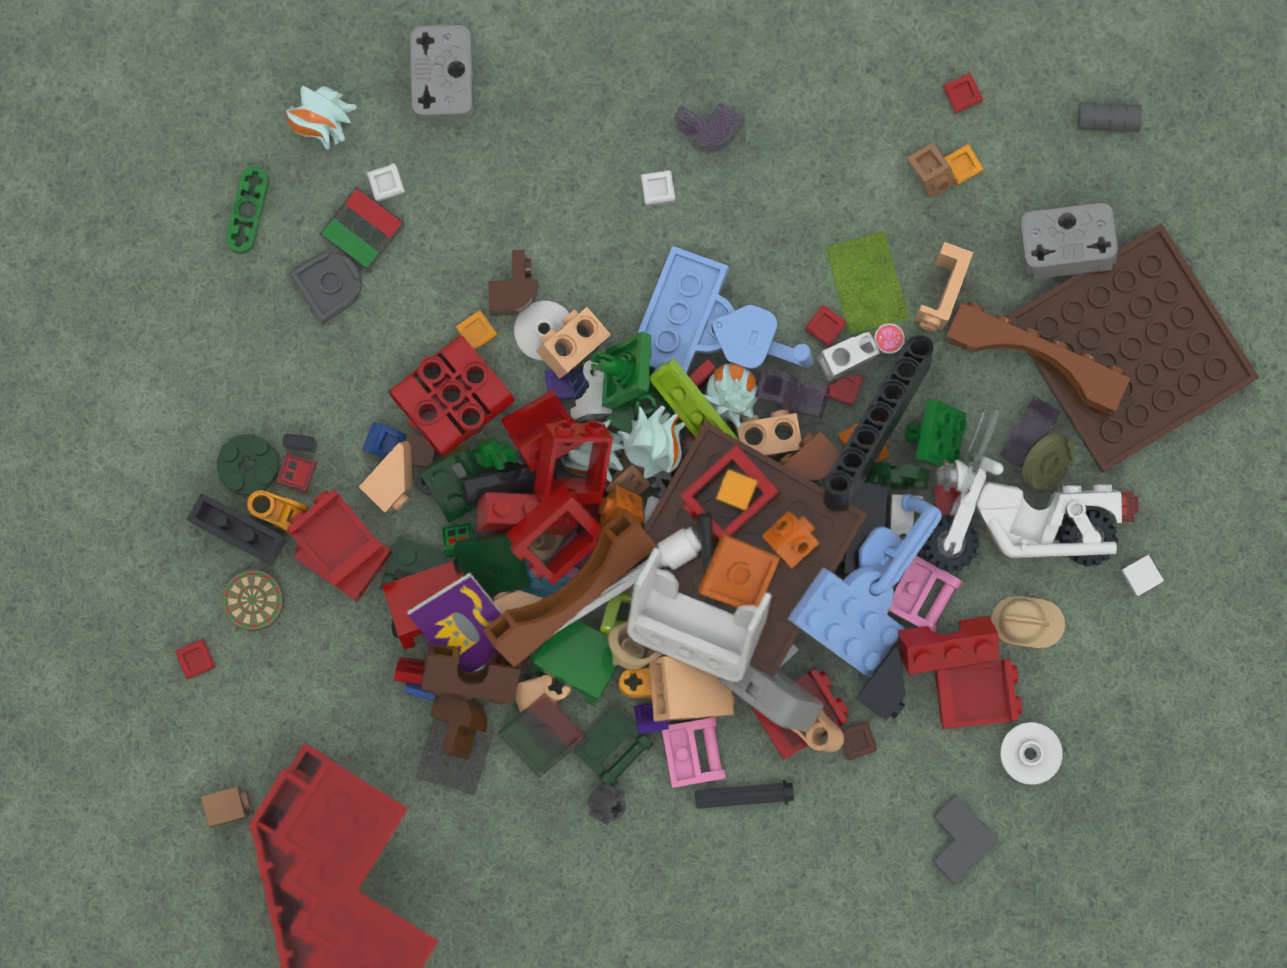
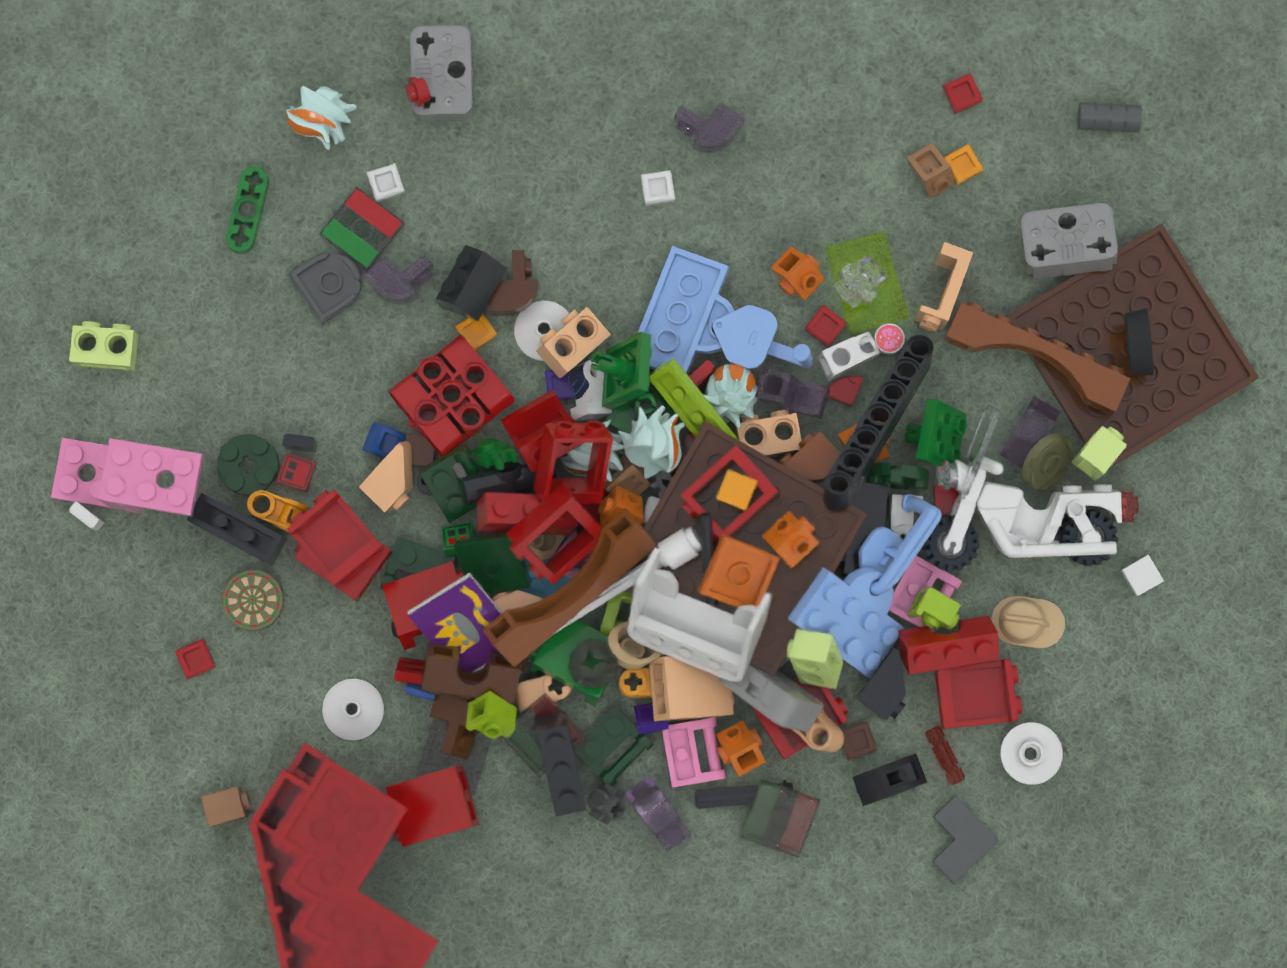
none -> bright pink bracket [51,438,204,517]
none -> yellowish green brick [69,321,138,371]
none -> white tile [69,501,104,531]
none -> white dish [322,679,384,740]
none -> clear purple brick [362,254,434,304]
none -> red panel [386,765,480,847]
none -> red plate [405,76,430,107]
none -> black slope [436,245,507,321]
none -> lime brick [466,691,517,740]
none -> black brick [535,711,586,816]
none -> clear smoke gear [568,638,618,689]
none -> clear purple brick [625,776,691,852]
none -> orange brick [716,720,766,777]
none -> clear smoke tile [740,779,820,858]
none -> orange brick [770,246,825,301]
none -> yellowish green brick [787,629,844,689]
none -> clear brick [833,255,889,309]
none -> black slope [852,754,927,806]
none -> lime brick [906,586,961,631]
none -> clear red axle [925,726,965,785]
none -> yellowish green brick [1071,426,1127,481]
none -> black tyre [1125,308,1154,376]

